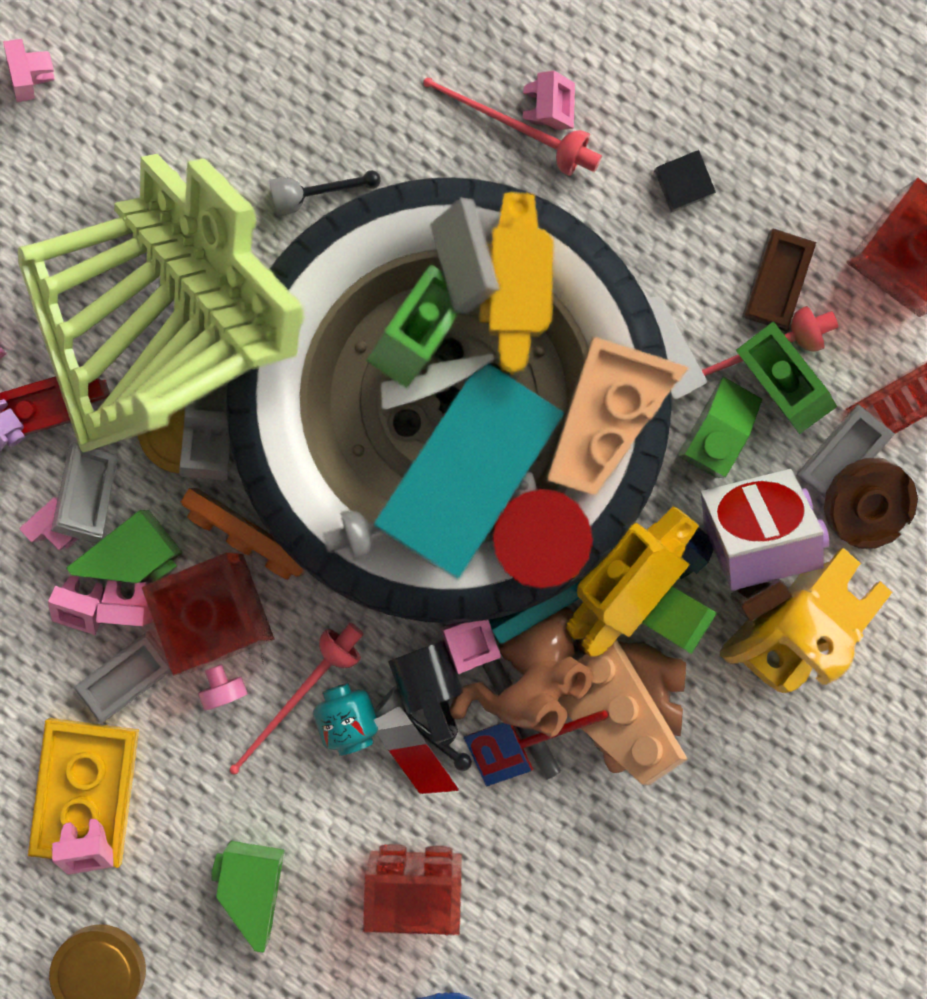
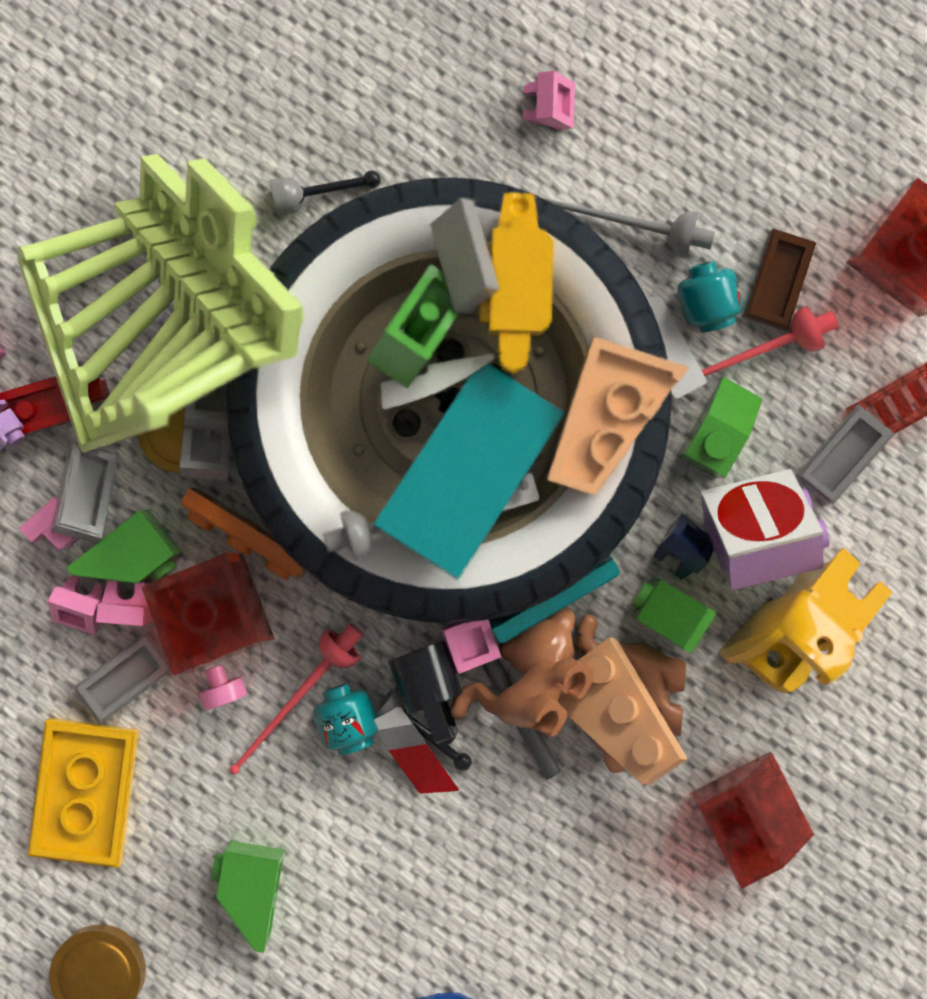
bright pink tile [3,39,55,102] -> none
bright pink tile [52,819,113,875] -> none
clear red brick [363,844,462,935] -> none
coral sword [423,78,602,176] -> none
piece [463,710,609,787] -> none
red tile [493,489,593,589] -> none
yellow hinge [566,506,699,657] -> none
black tile [654,150,716,213] -> none
reddish brown tile [730,579,792,621] -> none
bright green slope [736,321,838,434] -> none
reddish brown tile [824,458,918,549] -> none
none -> light grey sword [543,198,715,259]
none -> teal head [678,260,743,332]
none -> clear red slope [689,752,814,889]

